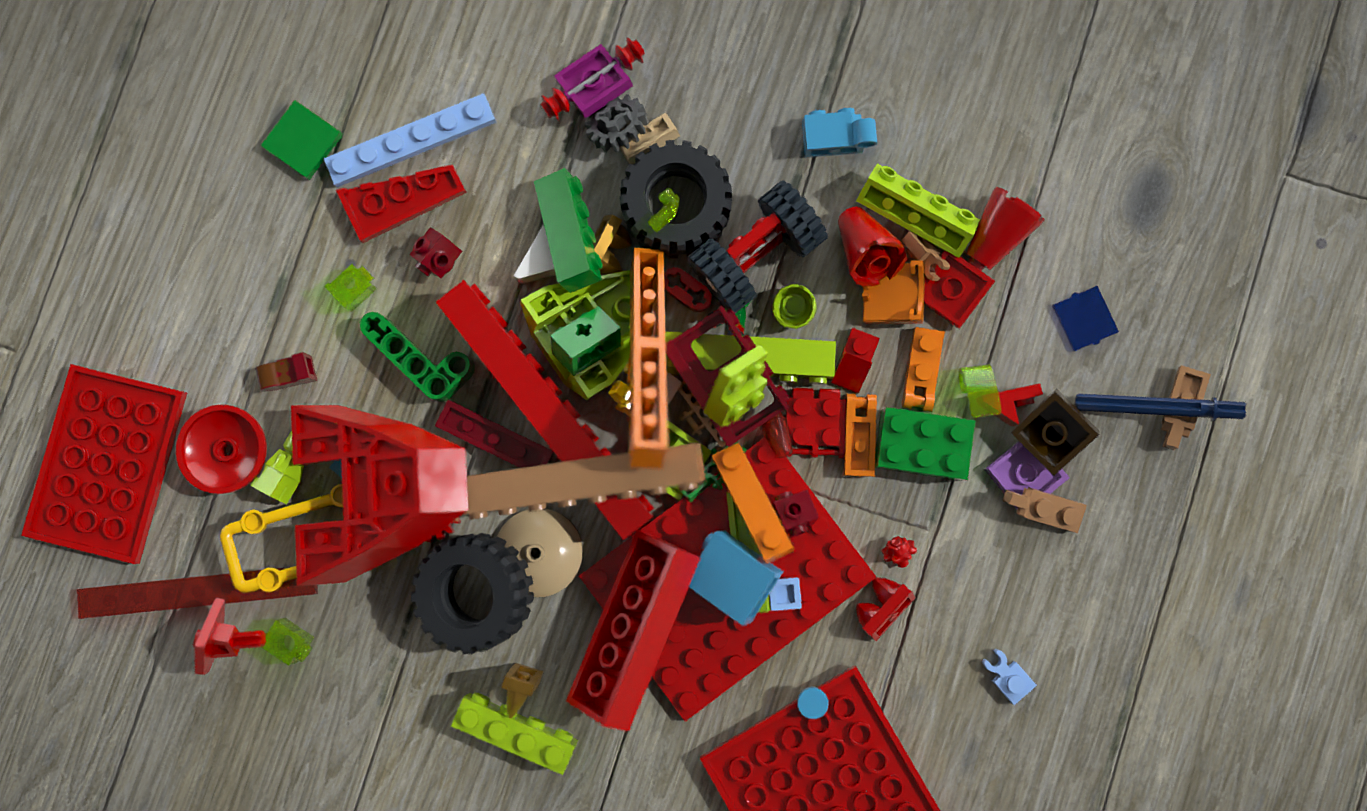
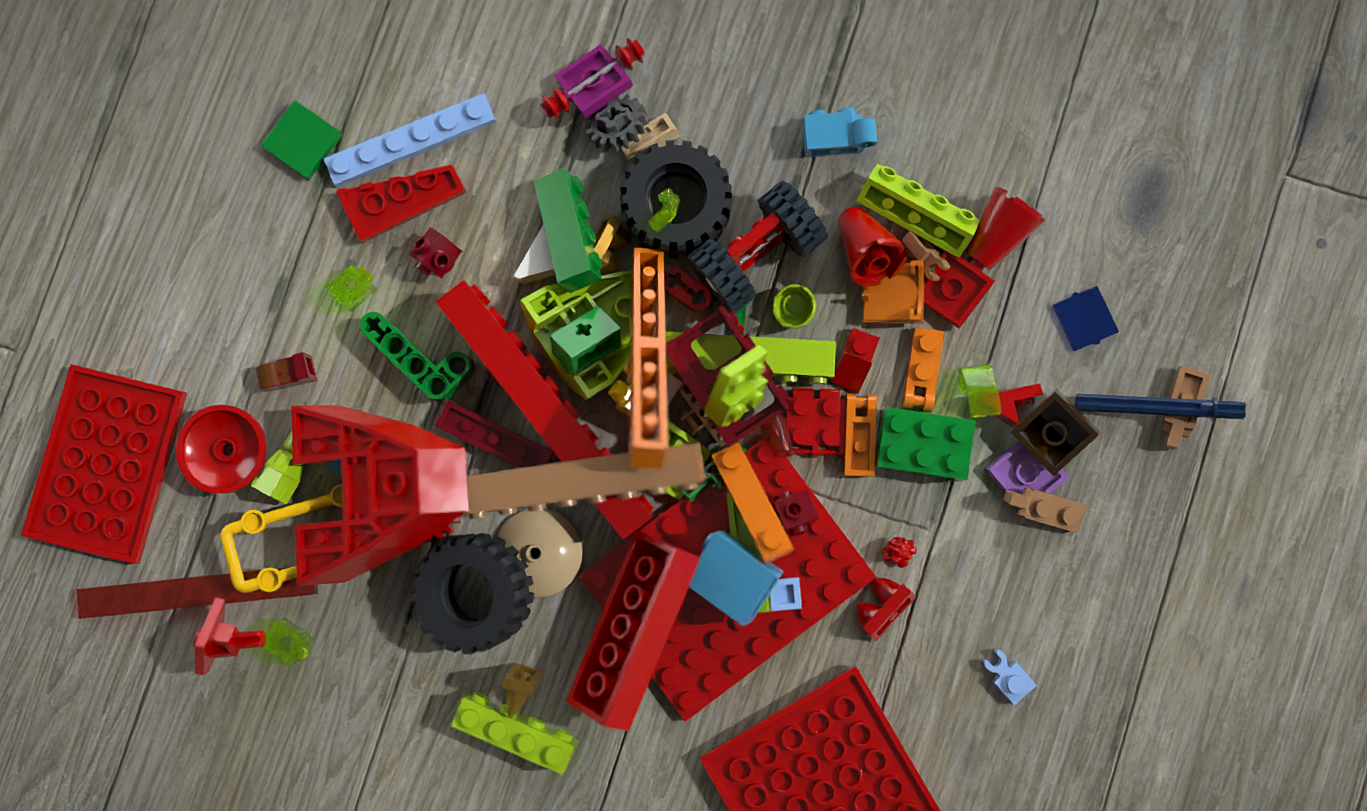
dark azure tile [797,687,828,719] -> none

